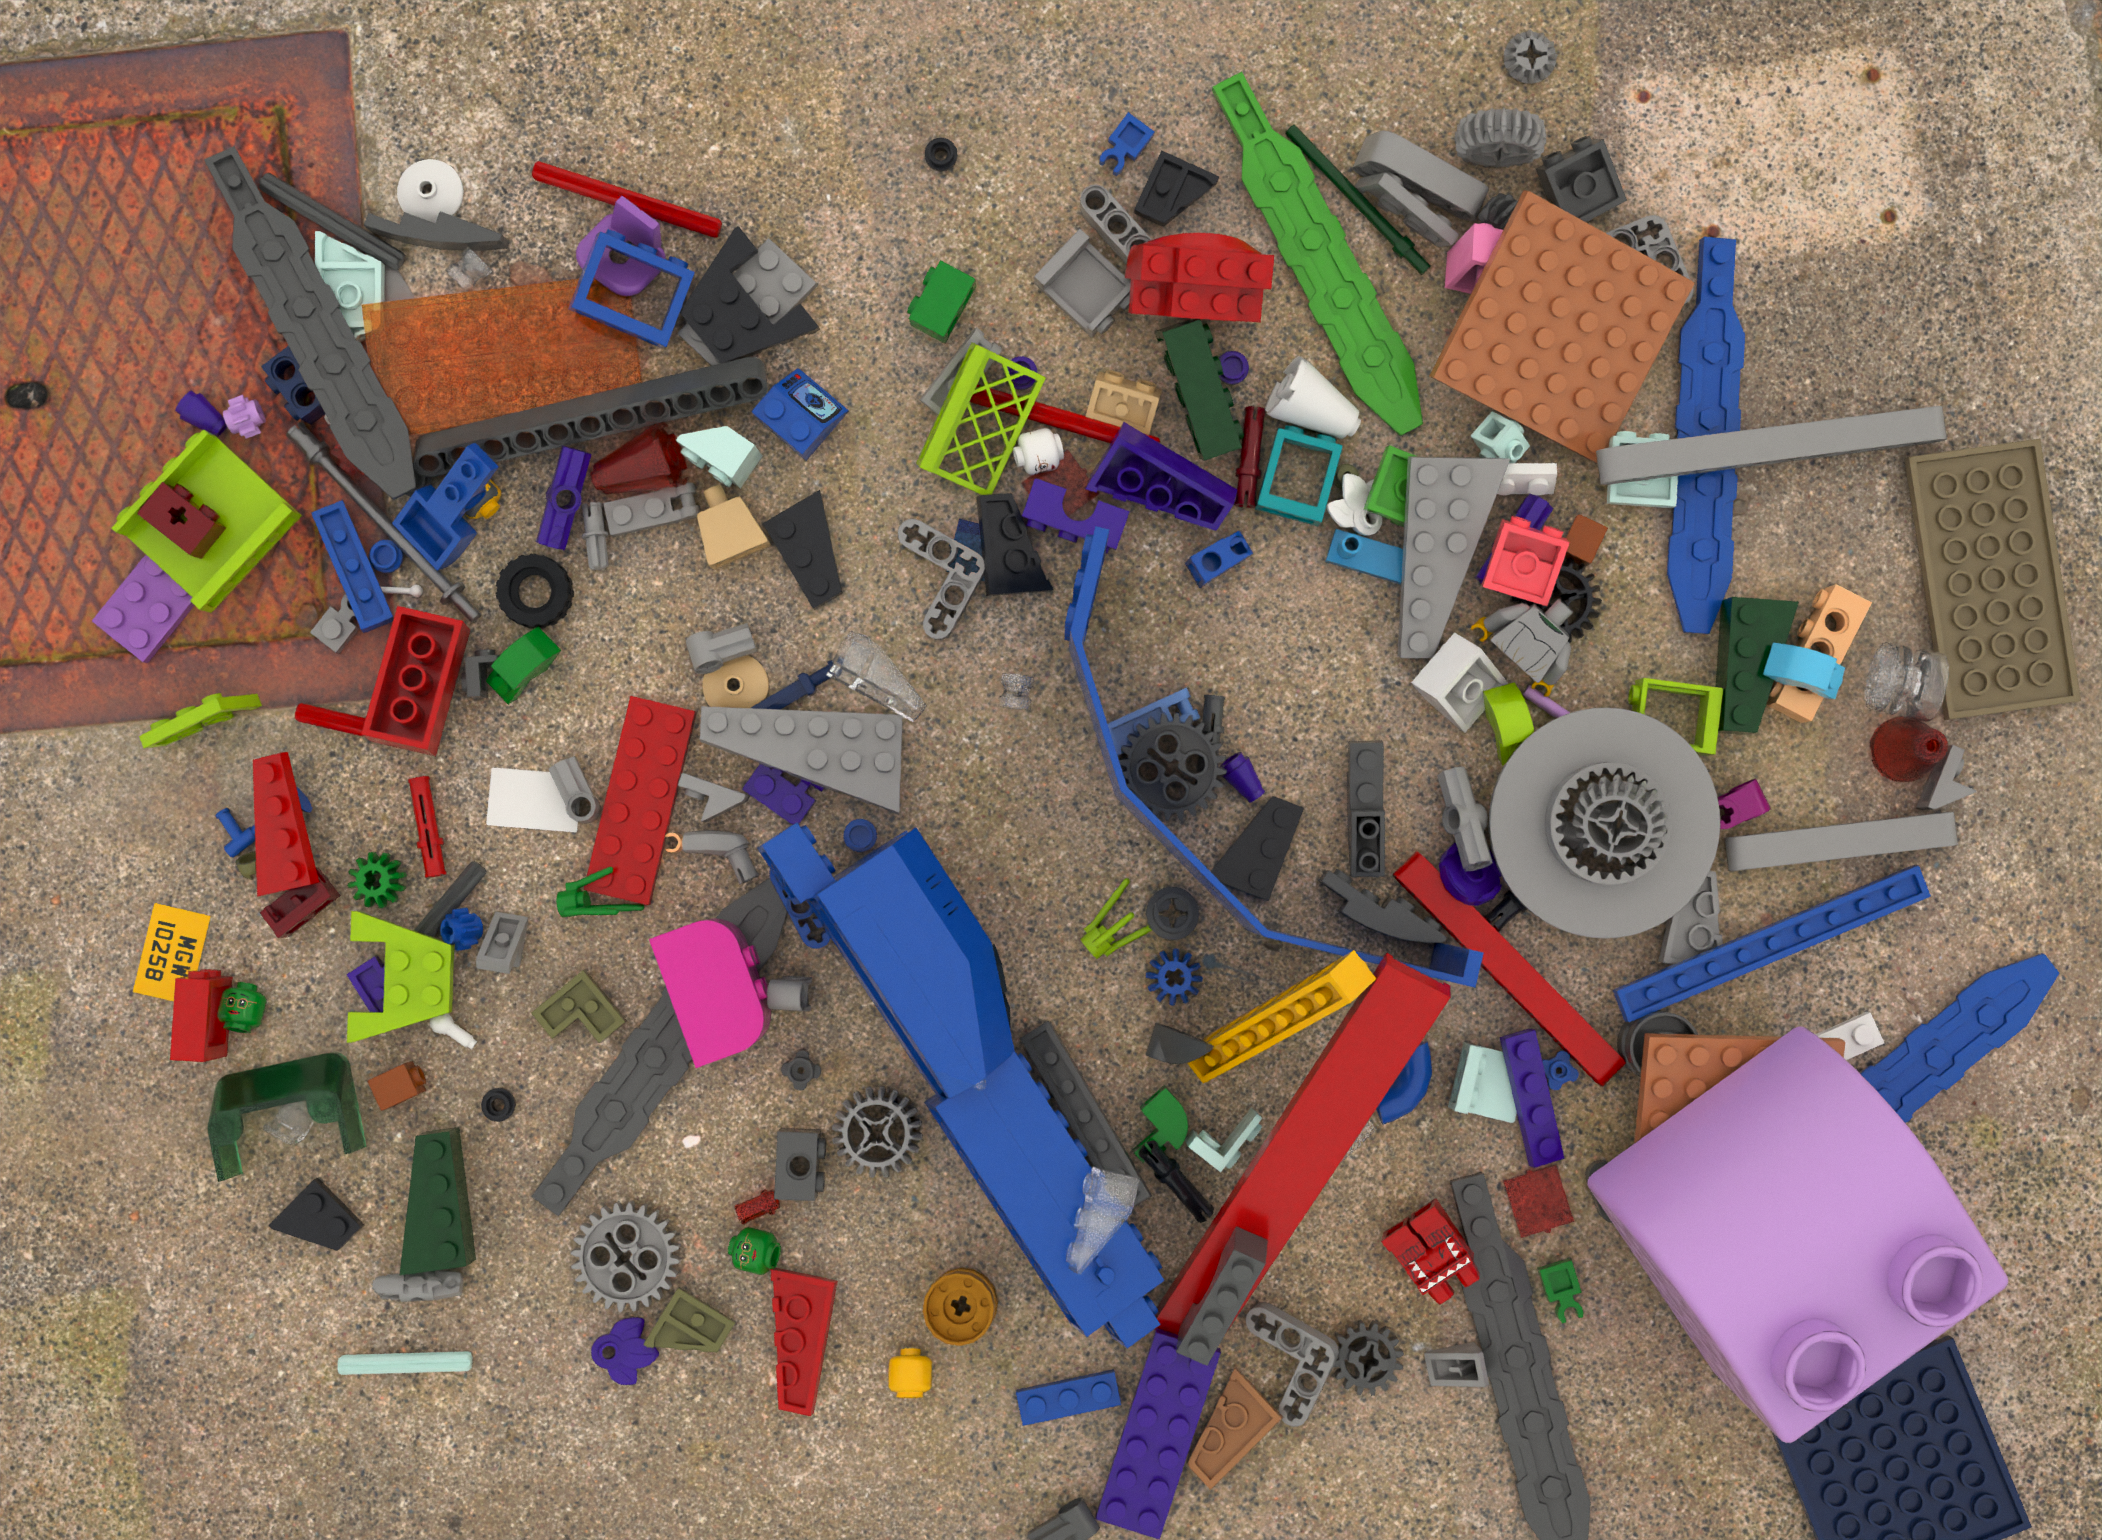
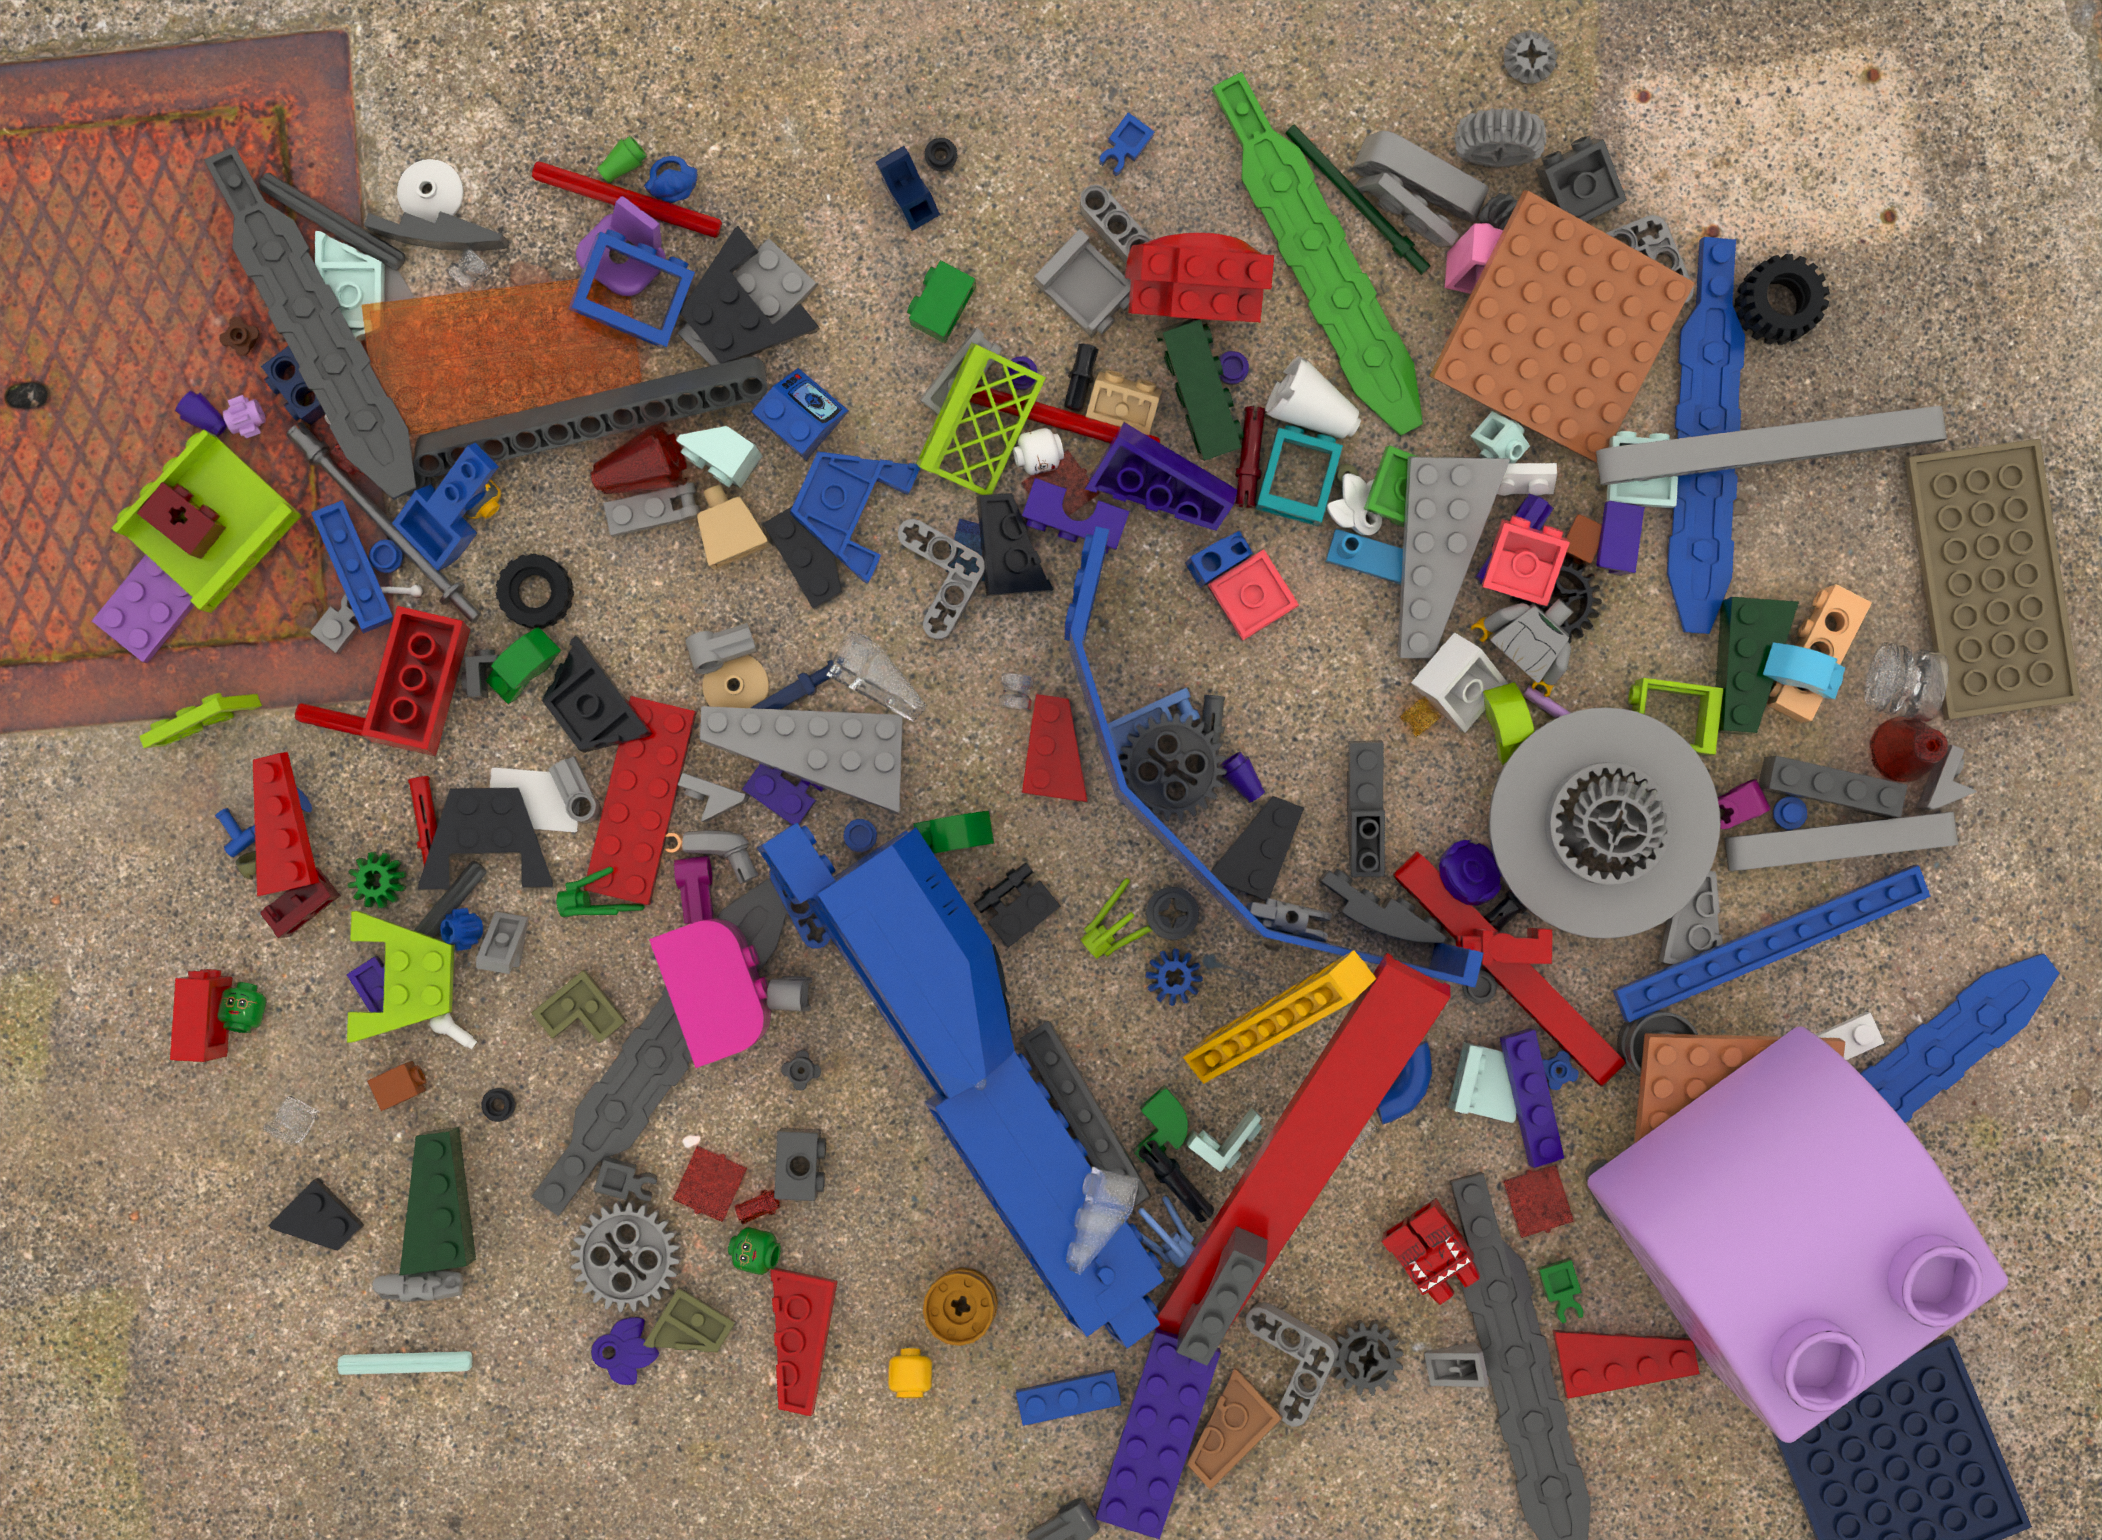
yellow sticker [133,903,211,1002] -> none
clear green windscreen [207,1052,367,1182] -> none
dark purple piece [536,445,592,550] -> none
light grey axle [581,502,609,570] -> none
light grey gear [832,1086,923,1178] -> none
black wing [1134,150,1219,227] -> none
dark grey piece [1145,1023,1214,1064] -> none
light grey piece [1437,767,1493,871] -> none
none -> reddish brown plate [219,316,260,356]
none -> black wing [418,788,553,891]
none -> black wing [542,636,653,753]
none -> dark grey plate [594,1156,657,1201]
none -> bright green cone [597,135,647,183]
none -> blue piece [644,156,698,203]
none -> clear red piece [672,1146,748,1222]
none -> magenta piece [674,856,714,924]
none -> blue wing [790,451,920,584]
none -> dark blue brick [875,146,940,231]
none -> green brick [913,811,994,854]
none -> black plate [973,862,1061,948]
none -> red wing [1022,694,1088,802]
none -> black axle [1064,343,1099,411]
none -> light blue plant [1138,1196,1195,1268]
none -> coral plate [1207,549,1299,641]
none -> light grey hinge [1246,898,1332,942]
none -> clear yellow wheel [1399,696,1442,737]
none -> red hips [1456,928,1552,965]
none -> dark grey plate [1462,970,1497,1004]
none -> red wing [1552,1330,1700,1399]
none -> dark purple panel [1596,501,1645,576]
none -> black tyre [1735,254,1830,345]
none -> dark grey arch [1759,756,1908,818]
none -> blue plate [1773,796,1807,830]

